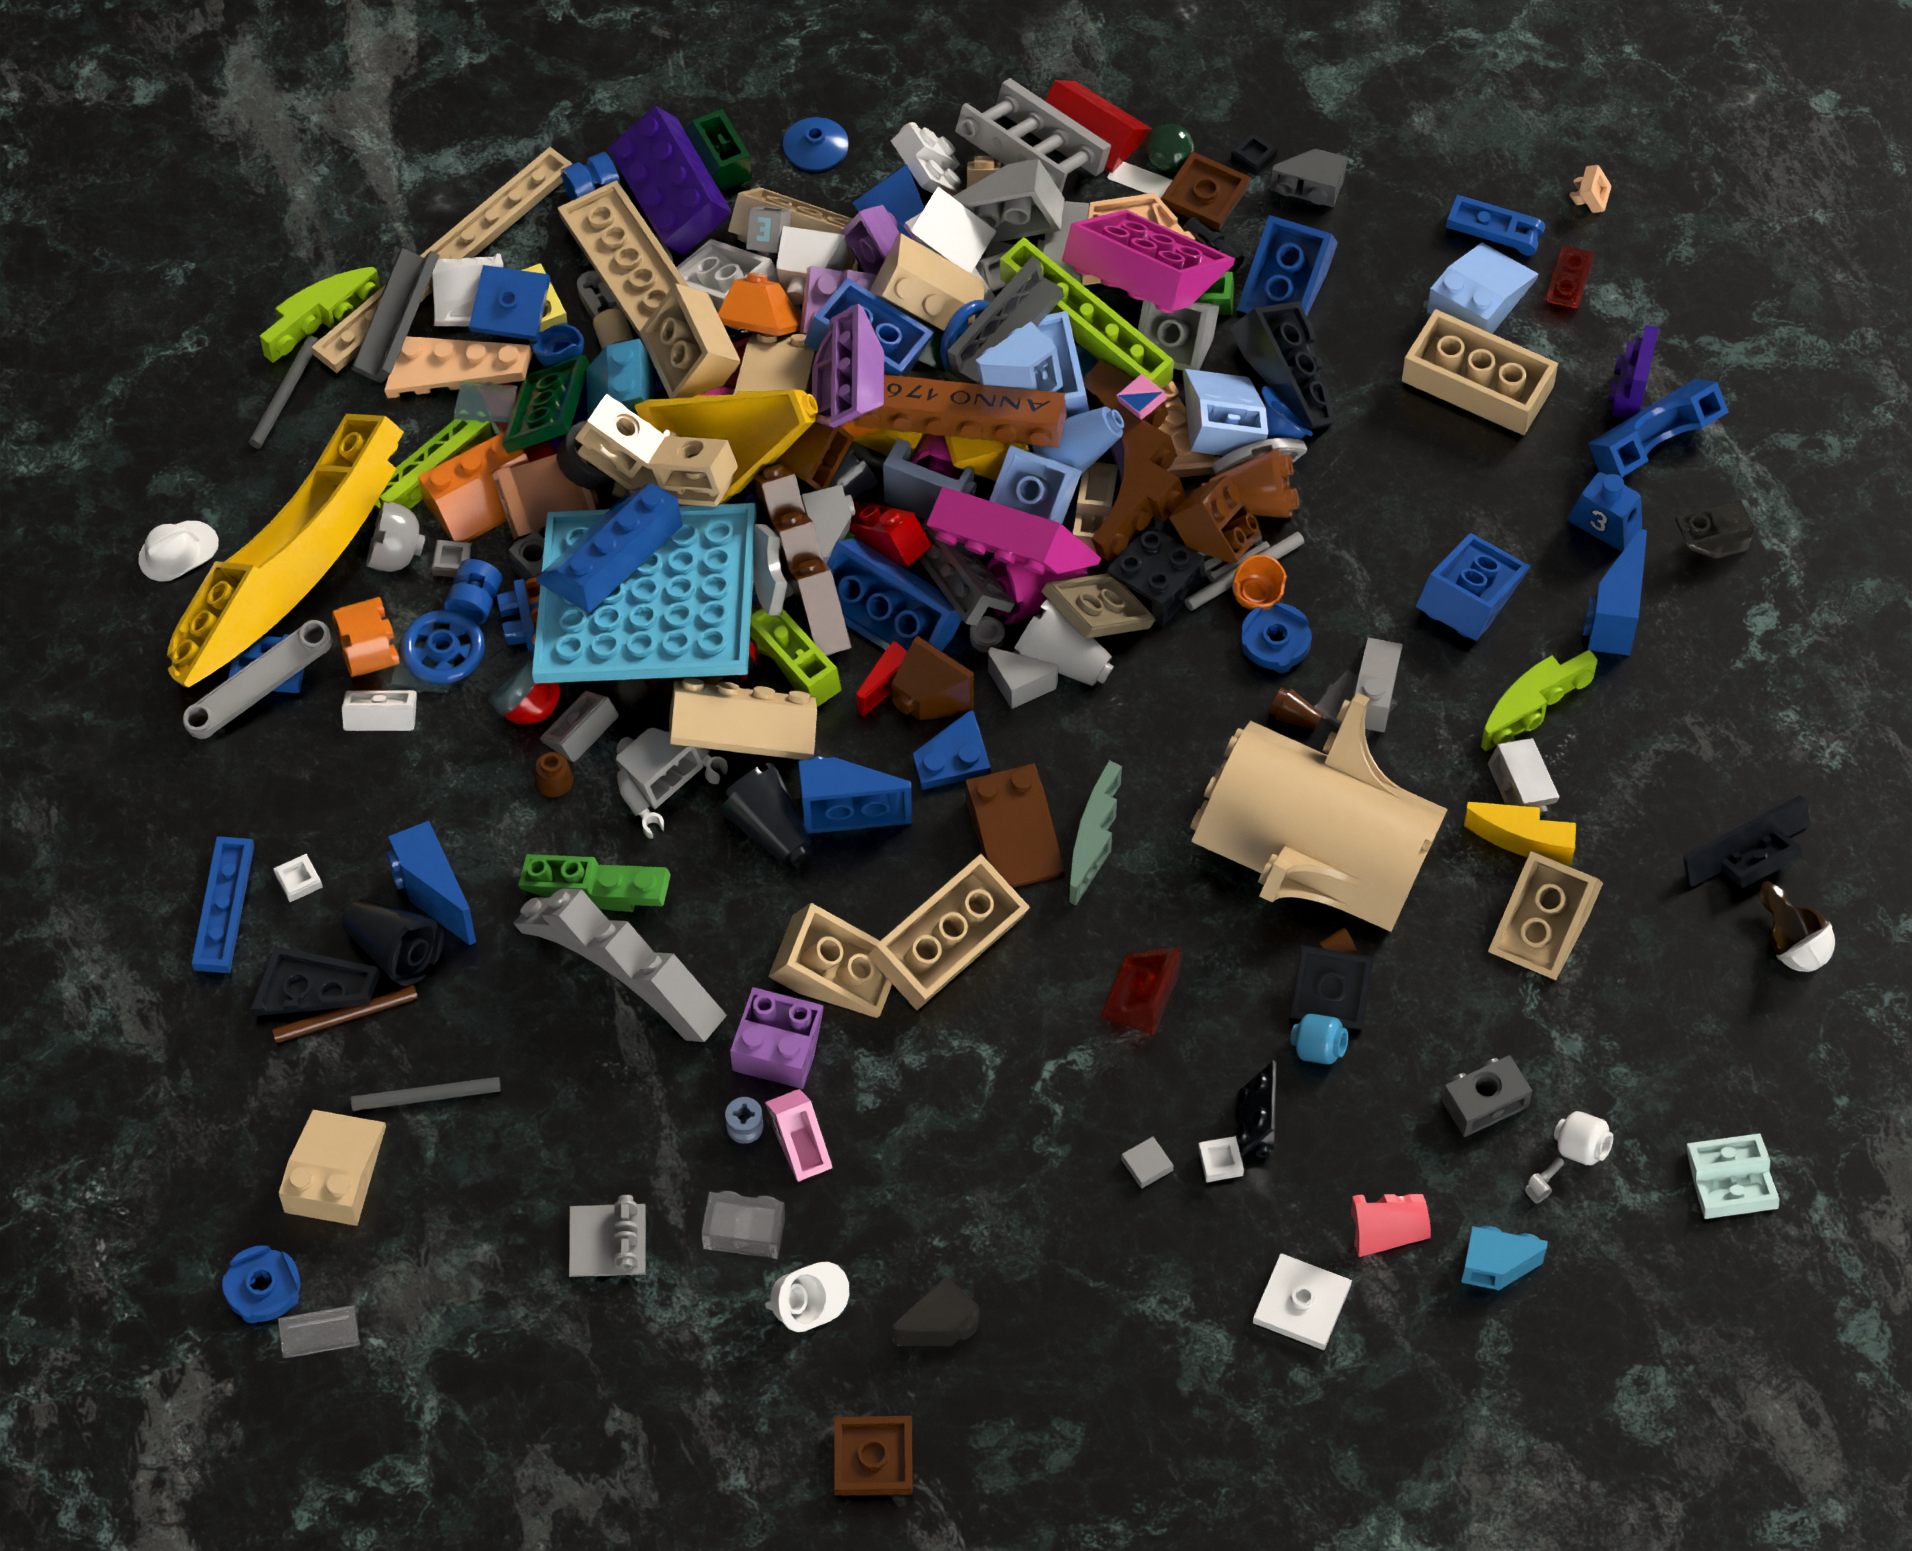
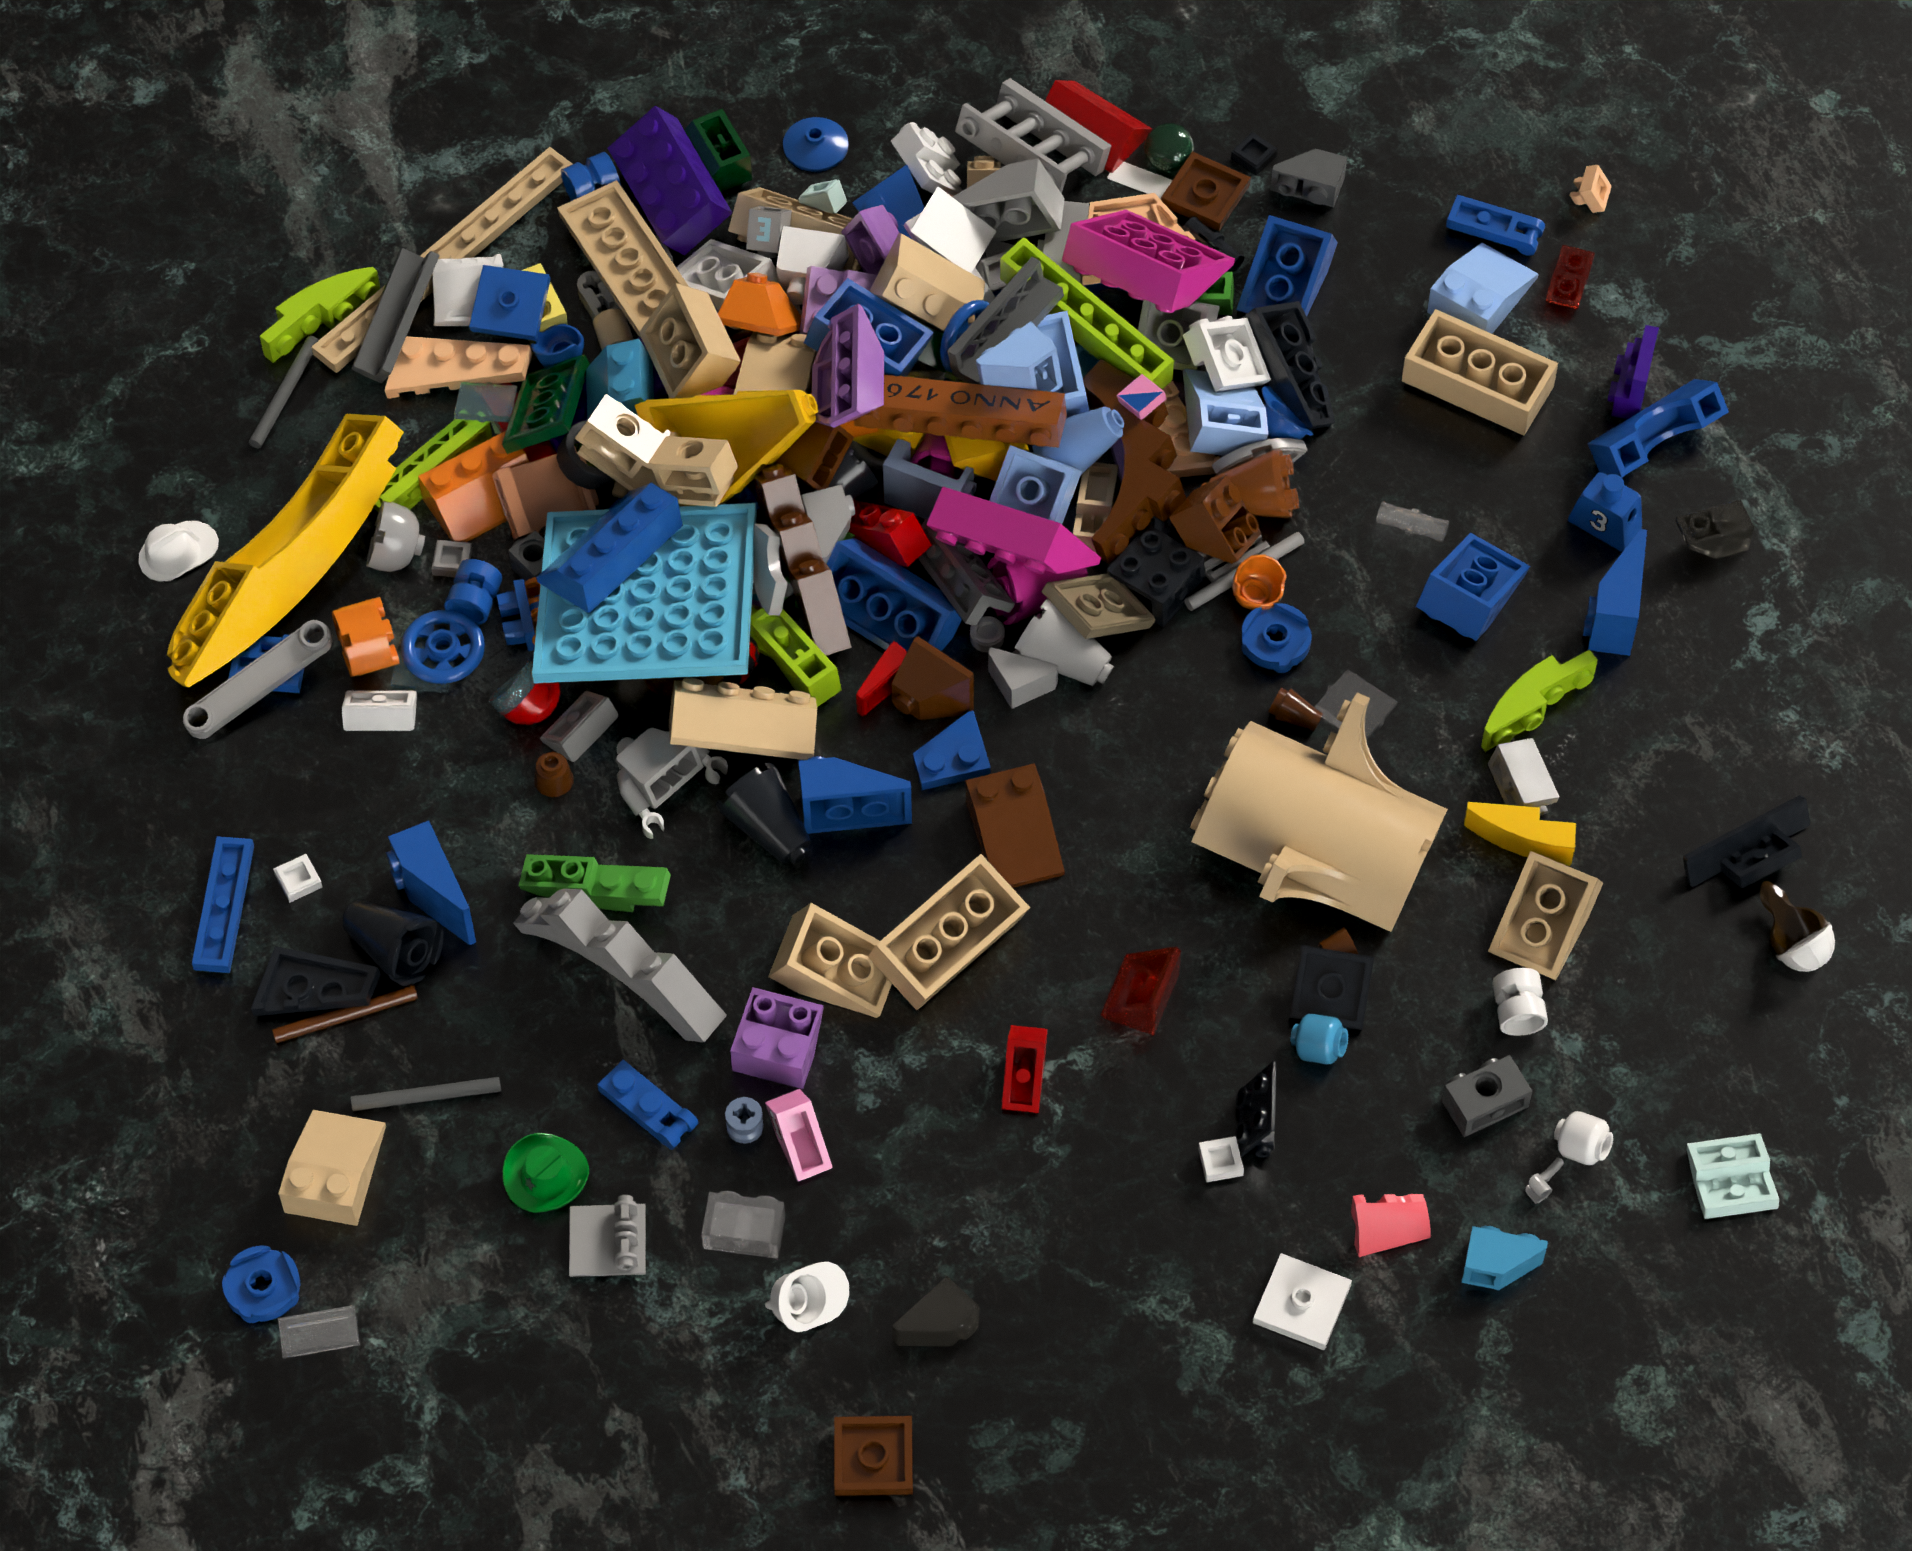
sand green slope [1070,760,1122,905] -> none
light grey tile [1121,1137,1173,1189] -> none
light grey slope [1355,638,1403,733] -> none
none -> green hat [503,1133,589,1213]
none -> blue plate [597,1060,699,1150]
none -> light aqua slope [798,179,847,214]
none -> red slope [1002,1025,1048,1113]
none -> white plate [1183,316,1271,392]
none -> clear pin [1376,502,1449,543]
none -> white wheel [1492,968,1548,1036]

